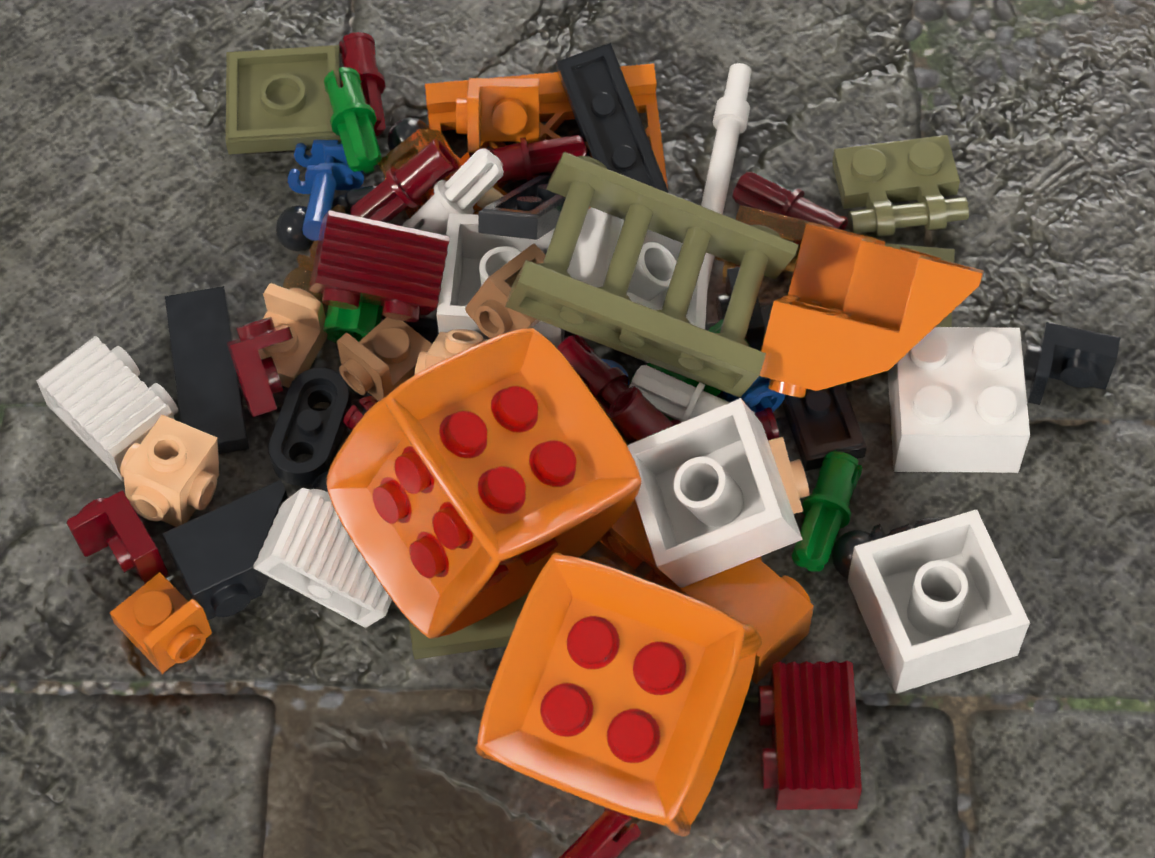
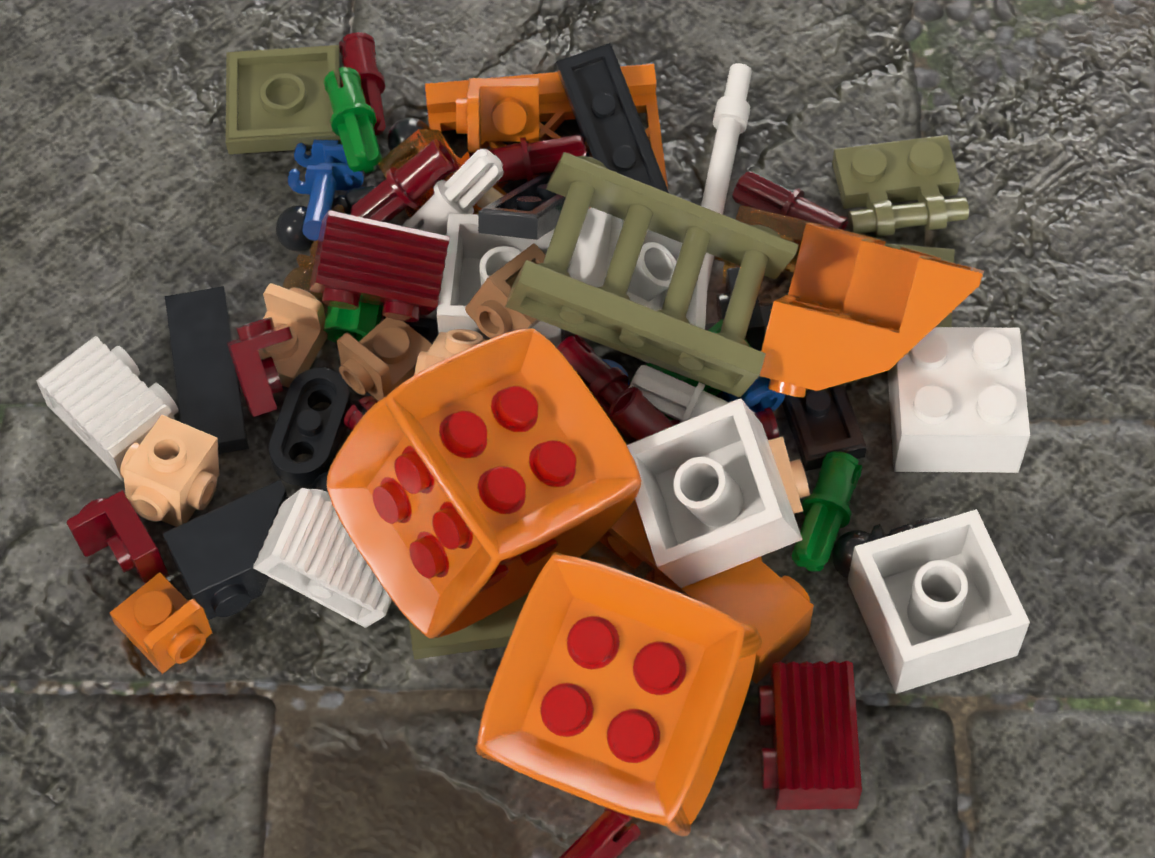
black bracket [1023,322,1121,405] -> none

